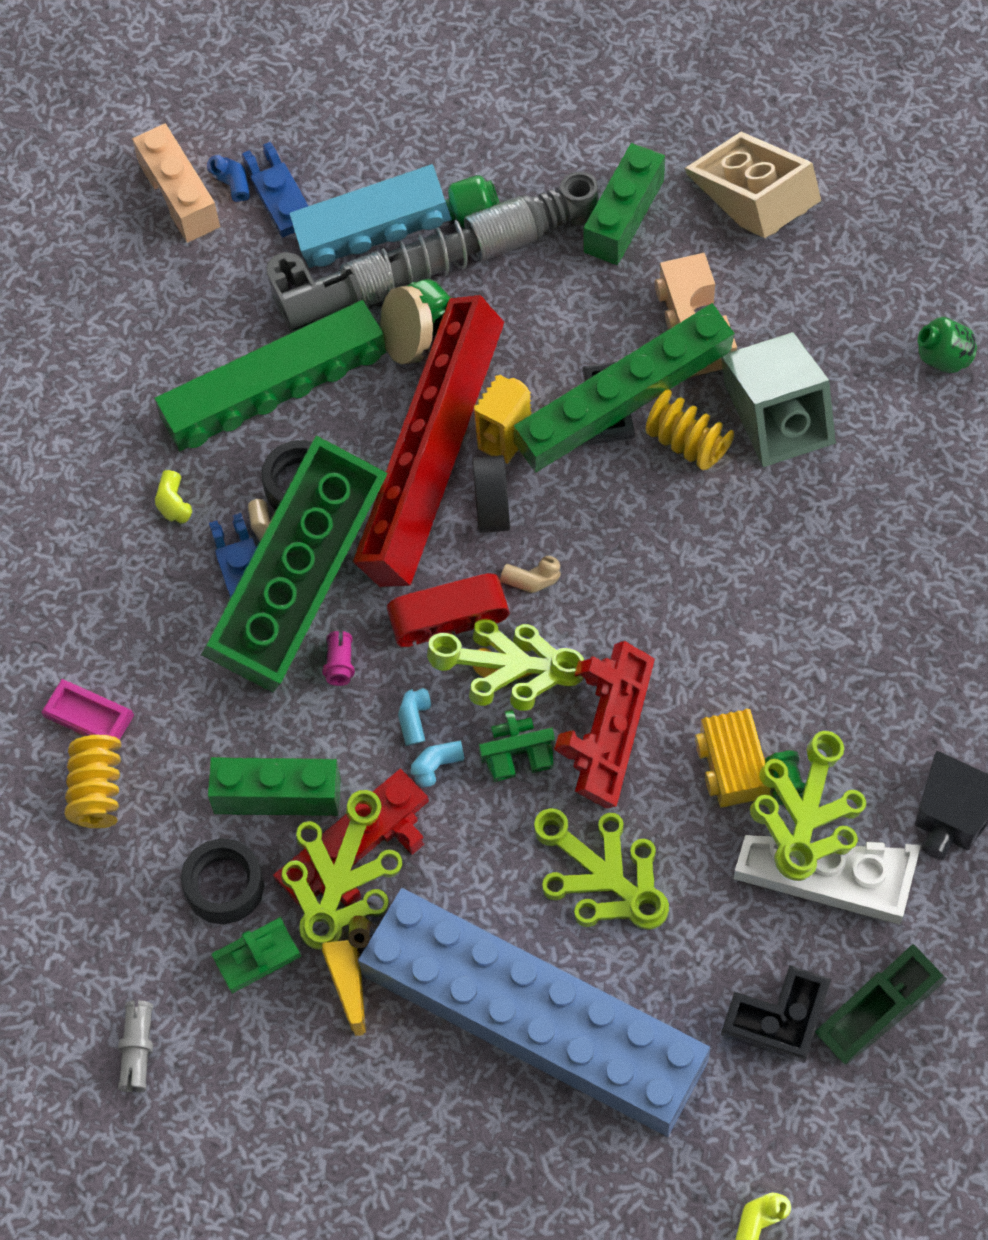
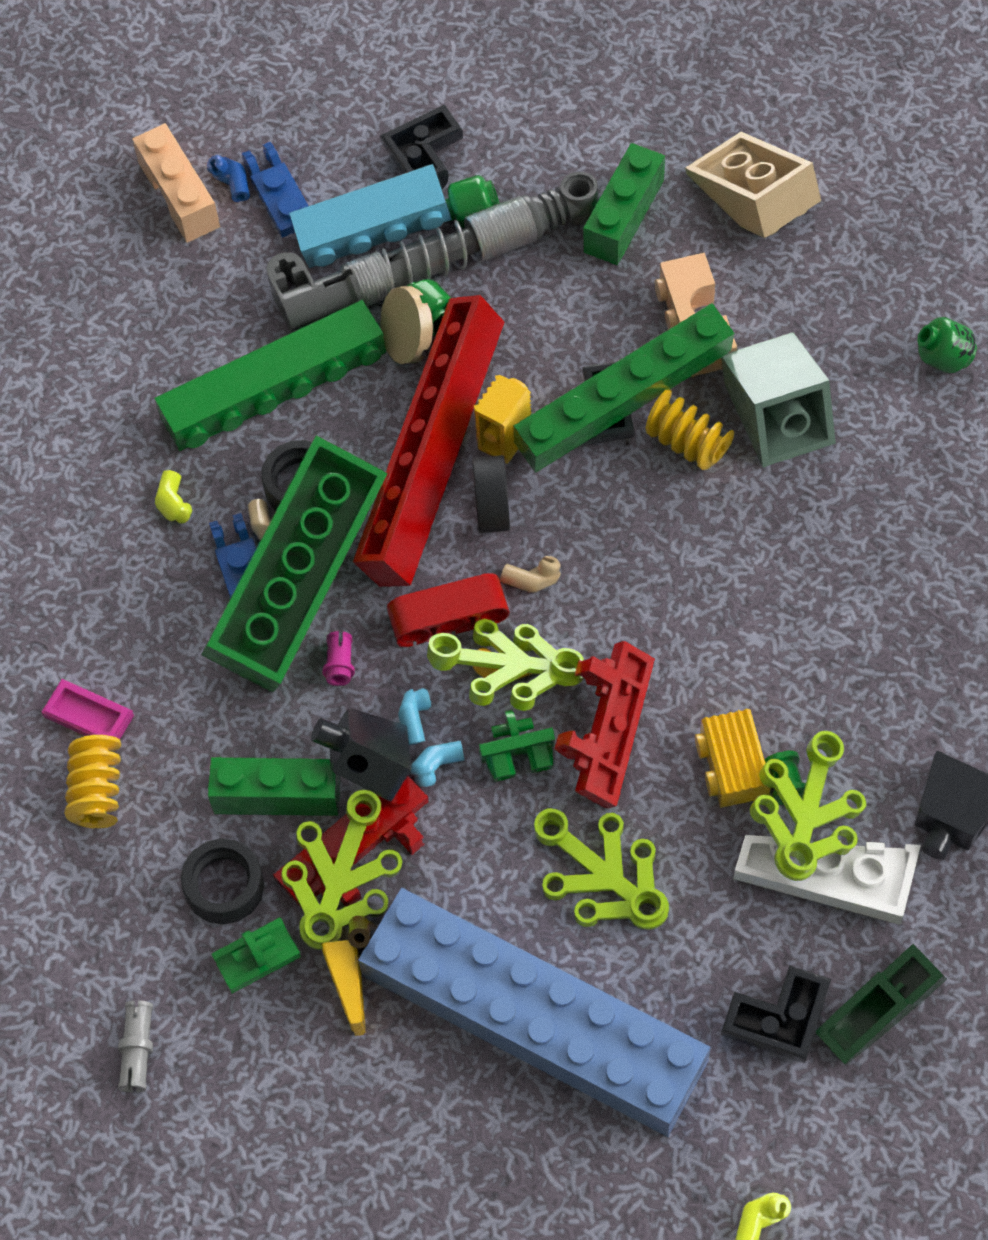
none -> black torso [311,708,411,802]
none -> black brick [380,104,463,189]

